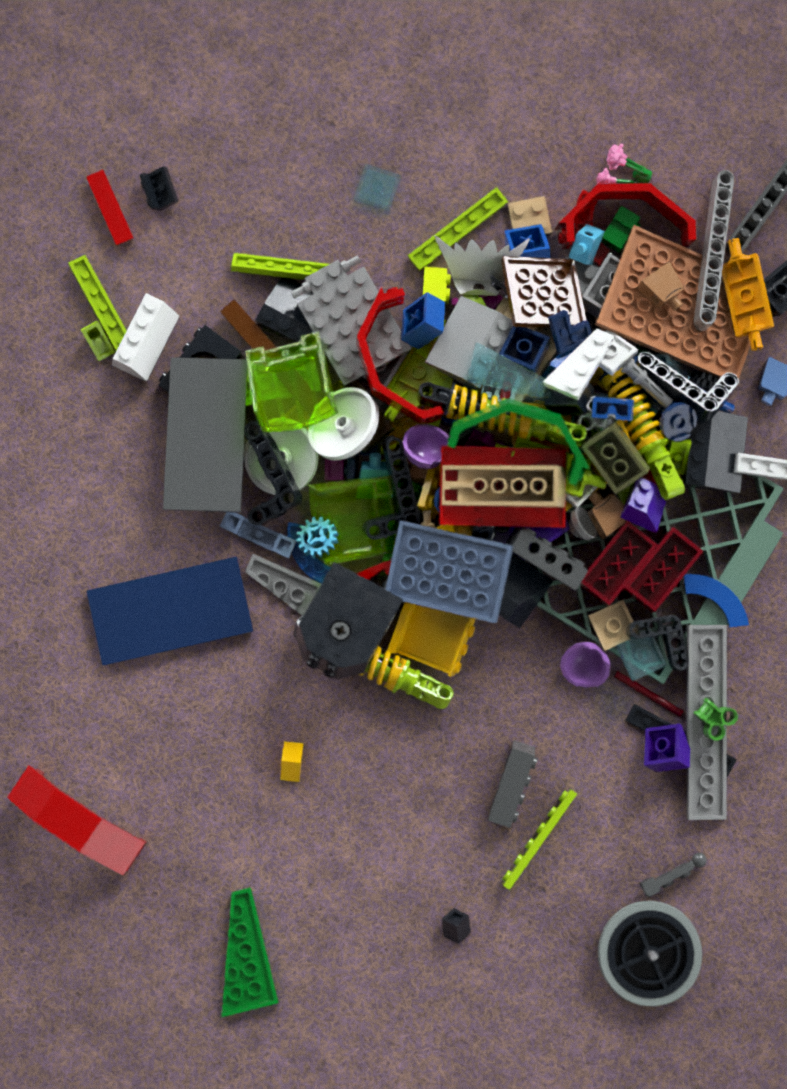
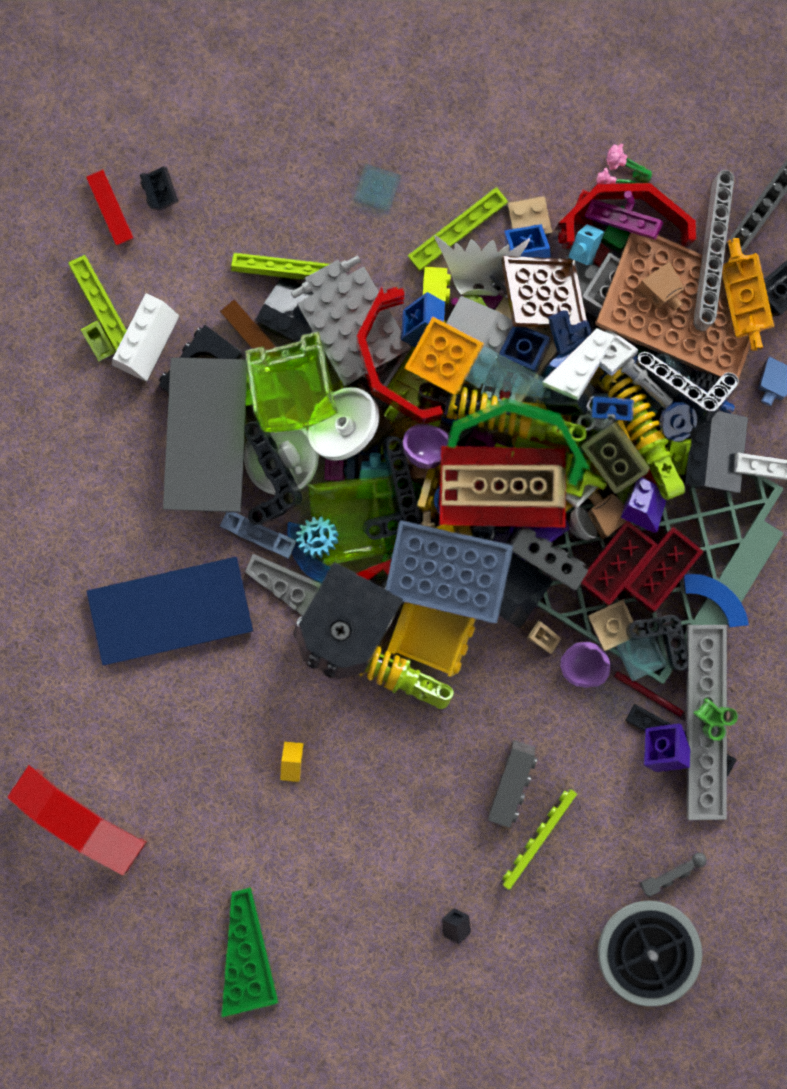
none -> light grey plant [278,440,302,475]
none -> light orange plate [405,317,484,396]
none -> tan slope [527,621,562,654]
none -> magenta plate [585,191,663,240]

